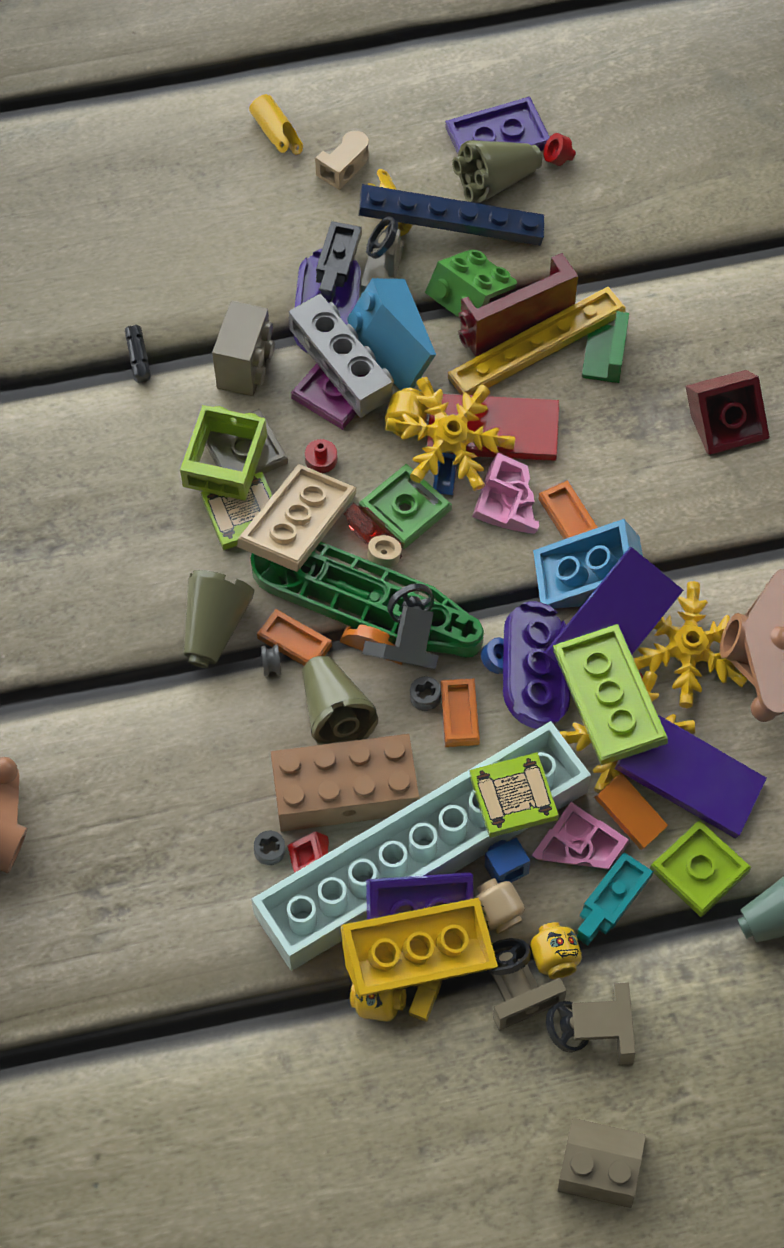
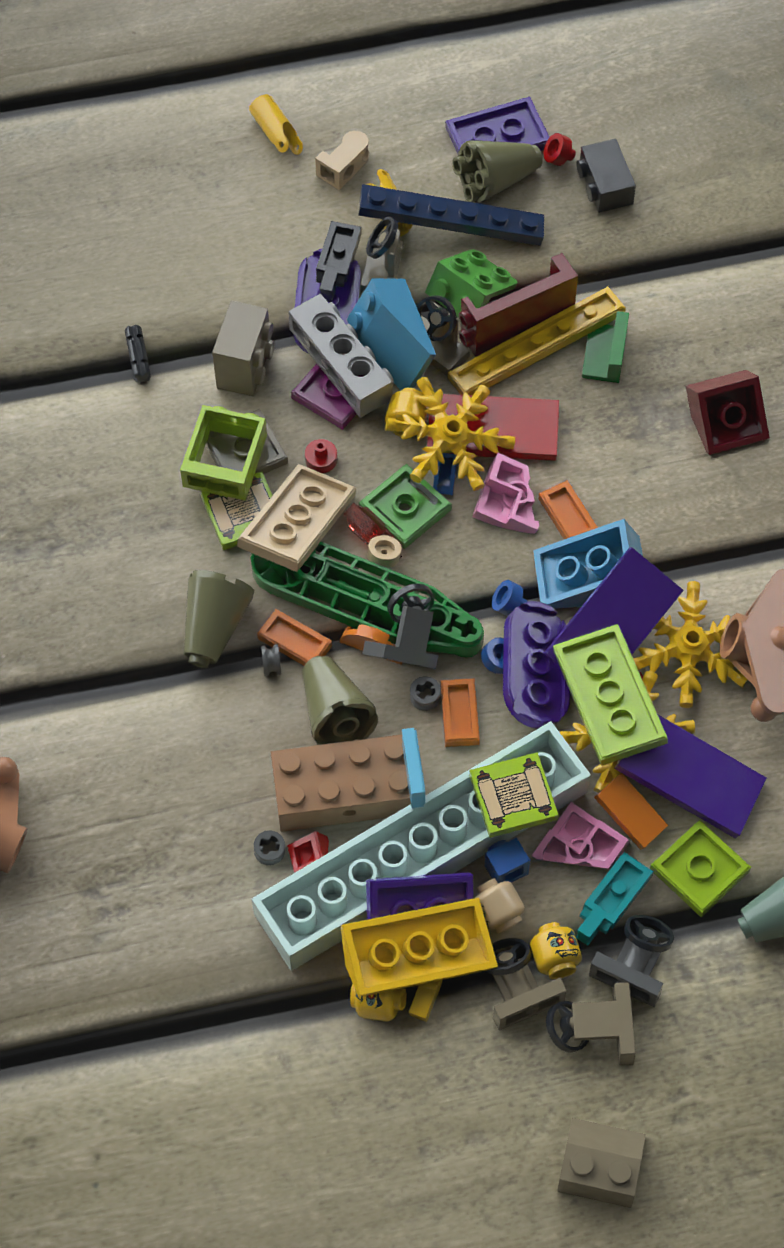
none -> medium azure tile [402,728,425,808]
none -> dark tan piece [417,295,470,376]
none -> blue tile [492,580,527,616]
none -> brick [576,138,636,213]
none -> dark grey piece [589,915,674,1007]

